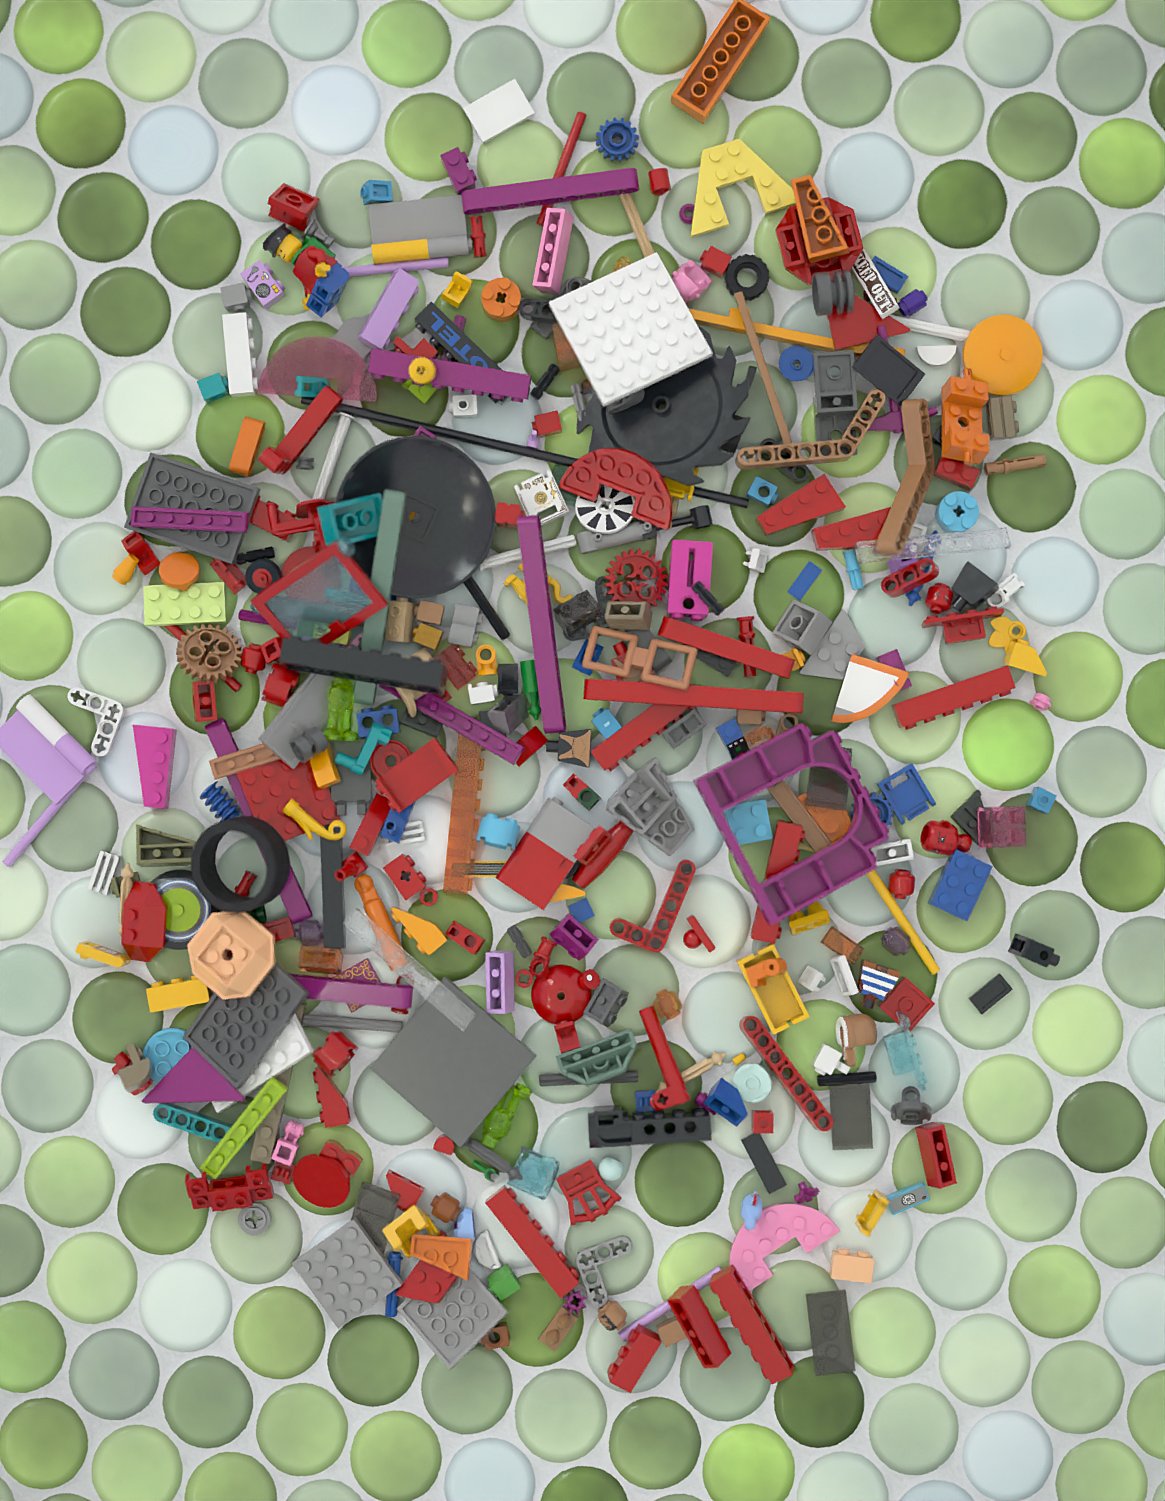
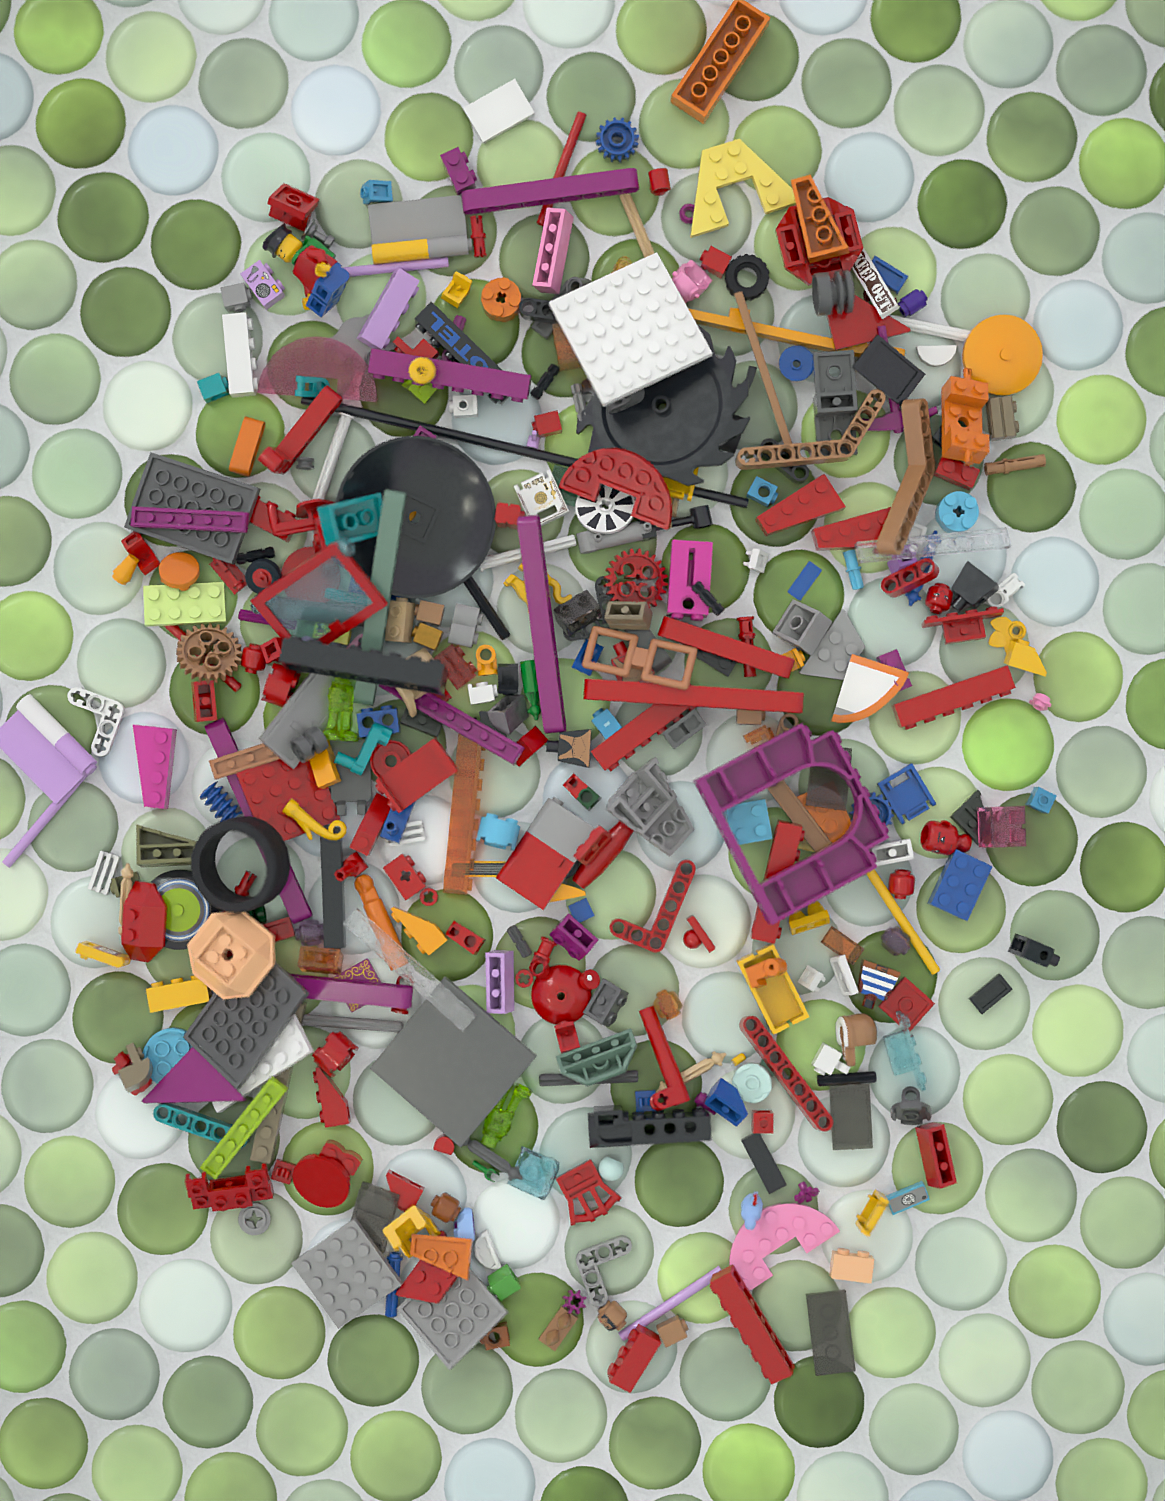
bright pink brick [271,1120,304,1166] -> none
red brick [485,1185,580,1299] -> none
red brick [667,1285,732,1369] -> none
slope [715,718,750,759] -> none

